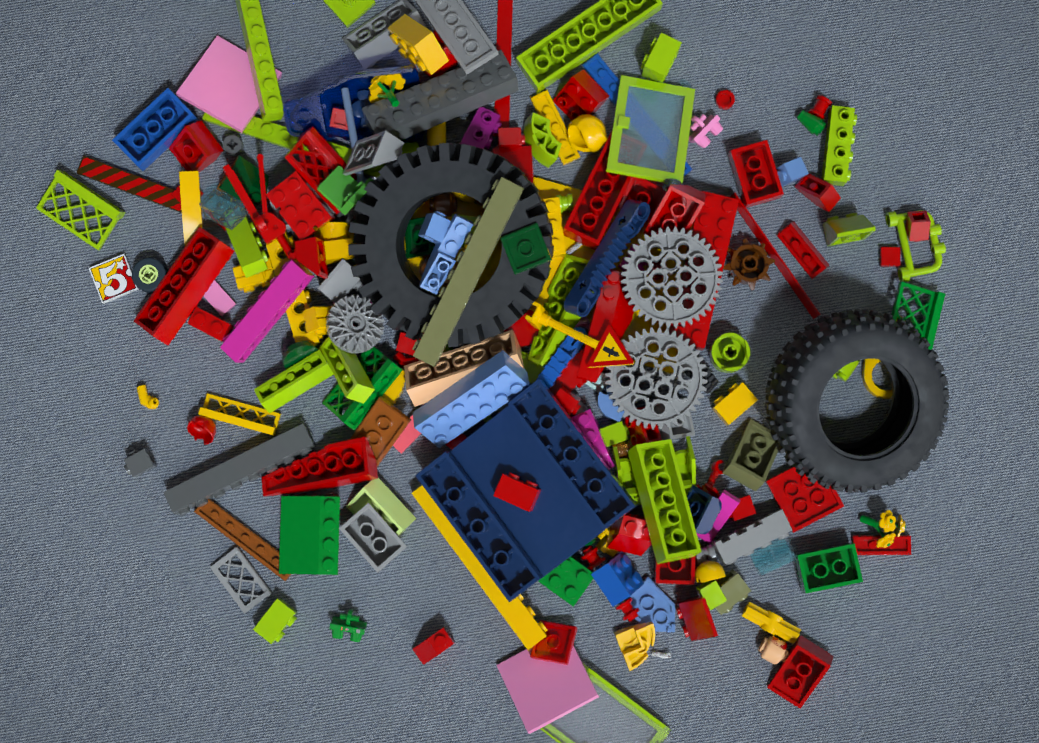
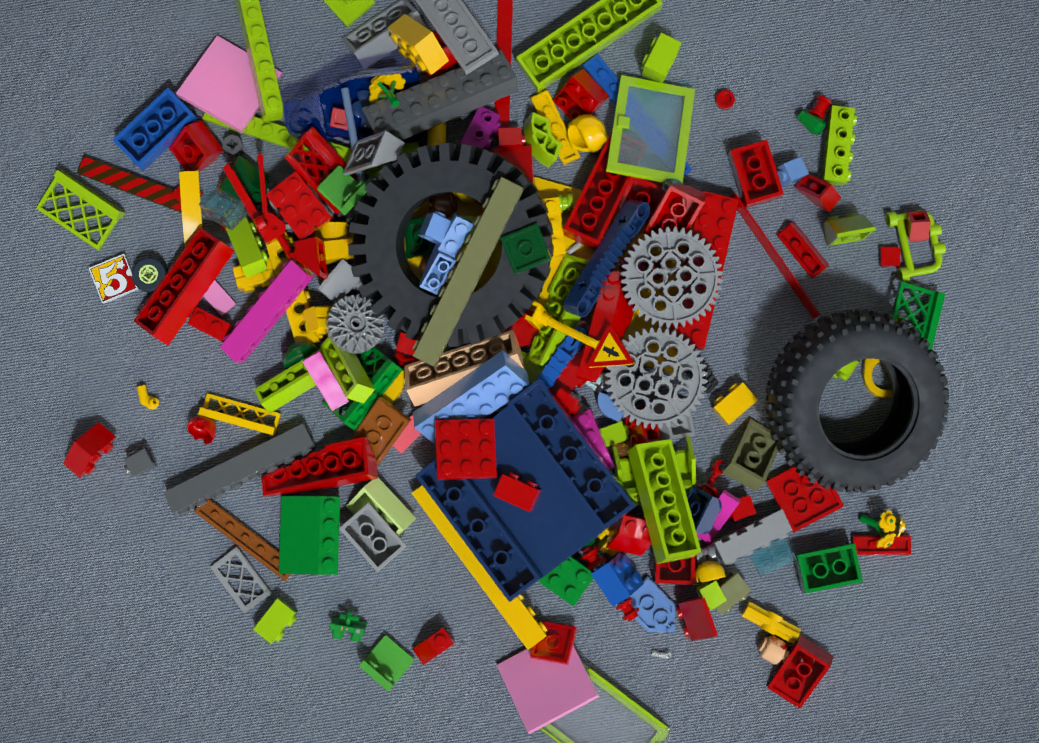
yellow brick [614,622,655,671] -> none
bright pink hips [689,114,723,148] -> none
lime brick [709,333,750,373] -> none
reddish brown brick [723,238,775,291] -> none
none -> red brick [63,422,116,478]
none -> tile [302,351,349,411]
none -> bright green bracket [359,635,414,692]
none -> red plate [435,419,497,480]

